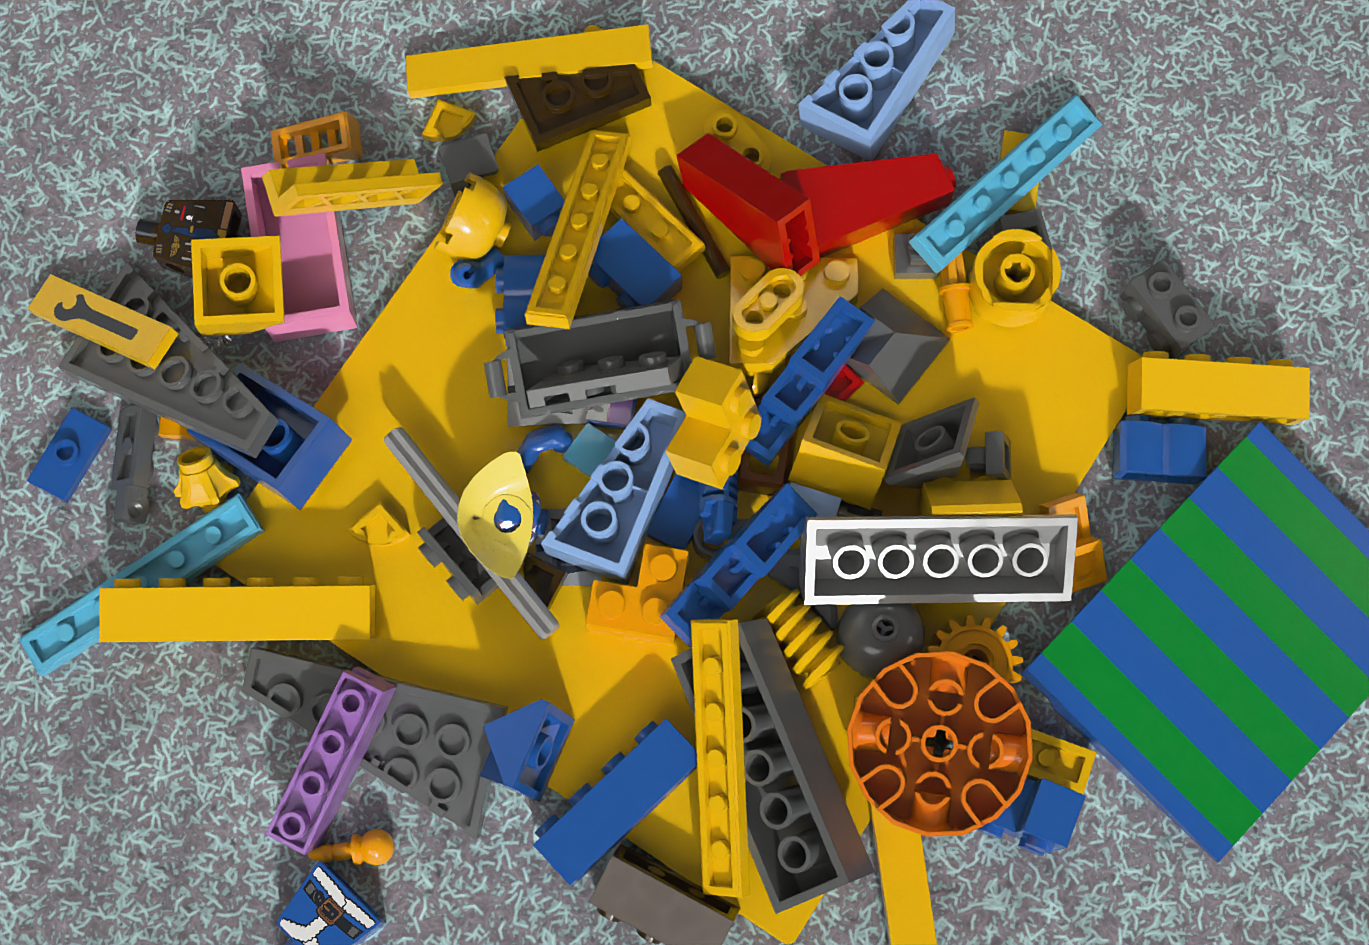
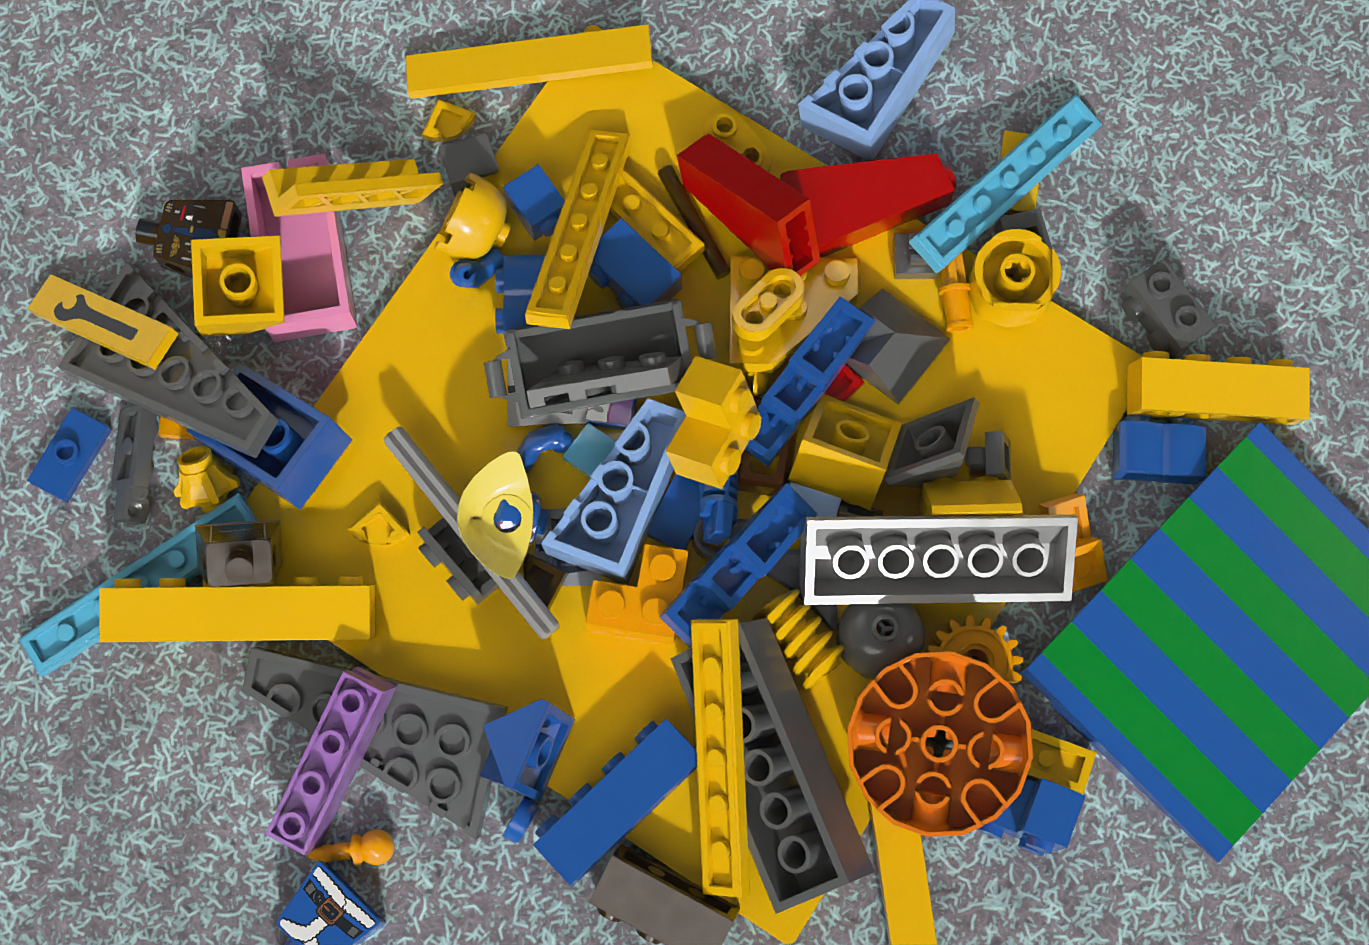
light orange slope [270,111,363,168] -> none
dark brown wing [504,64,652,152] -> none
none -> dark brown torso [195,520,283,587]
none -> blue tile [502,797,539,844]

